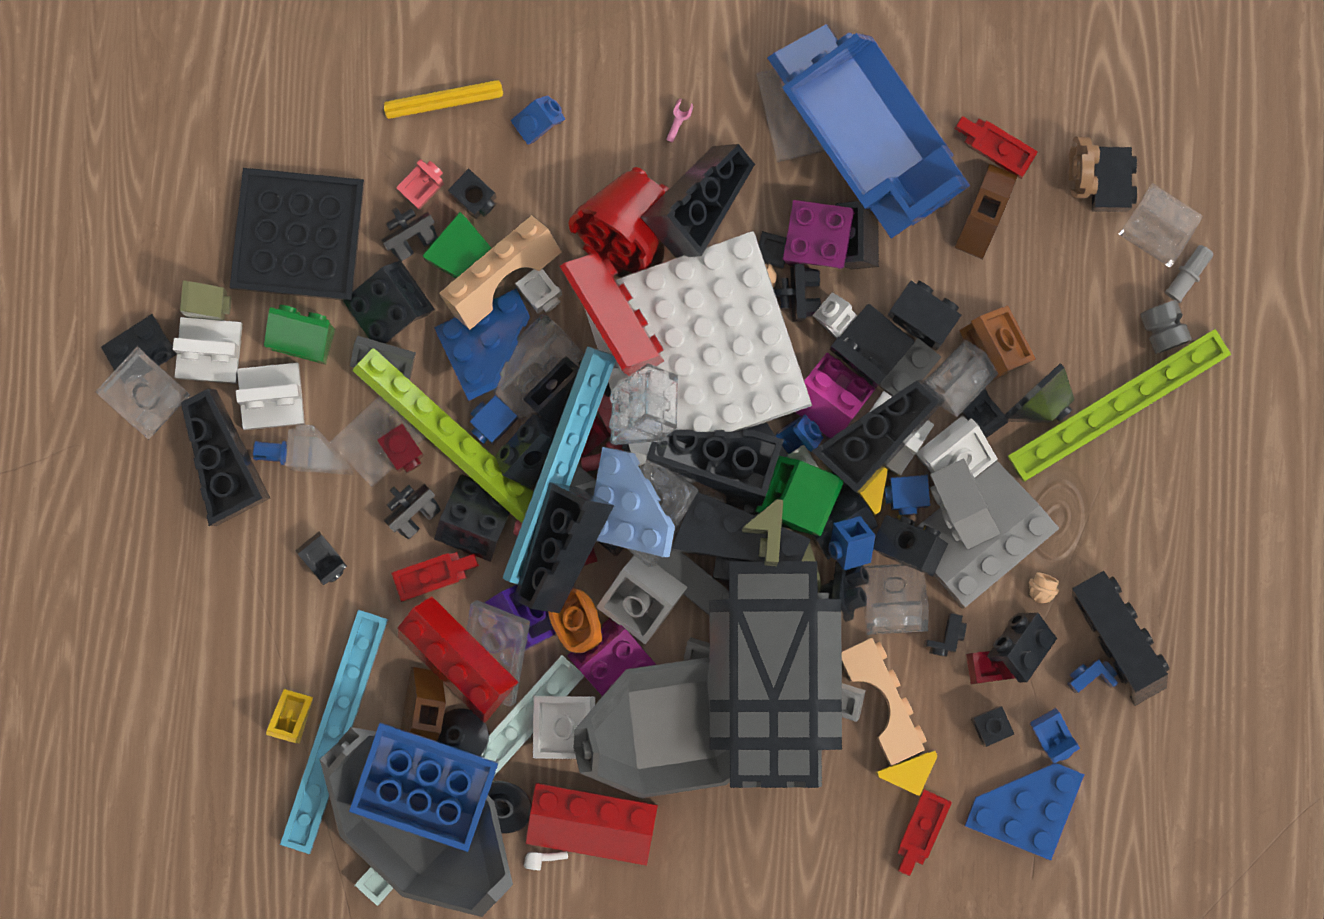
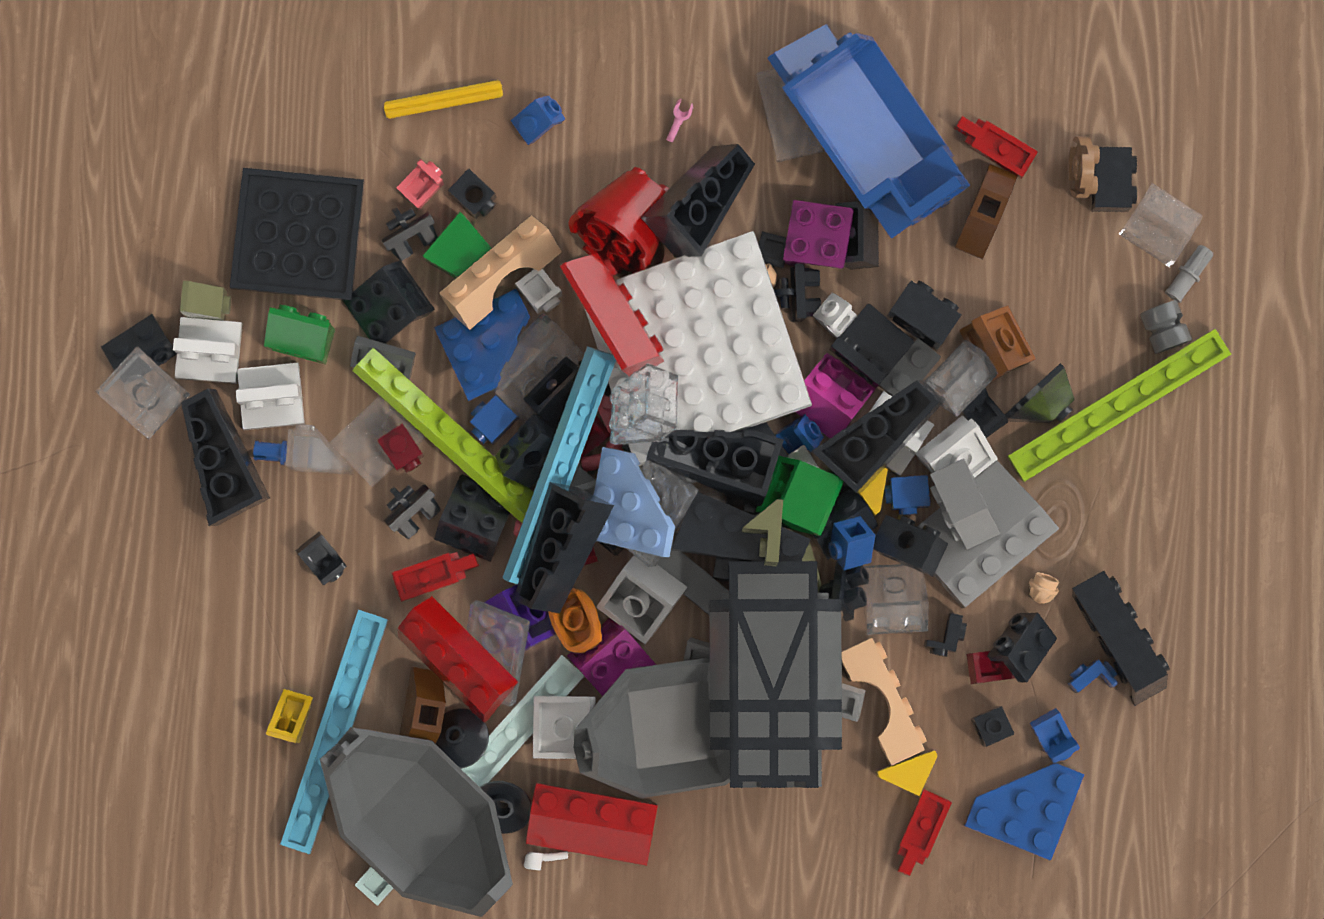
blue slope [349,723,499,852] -> none

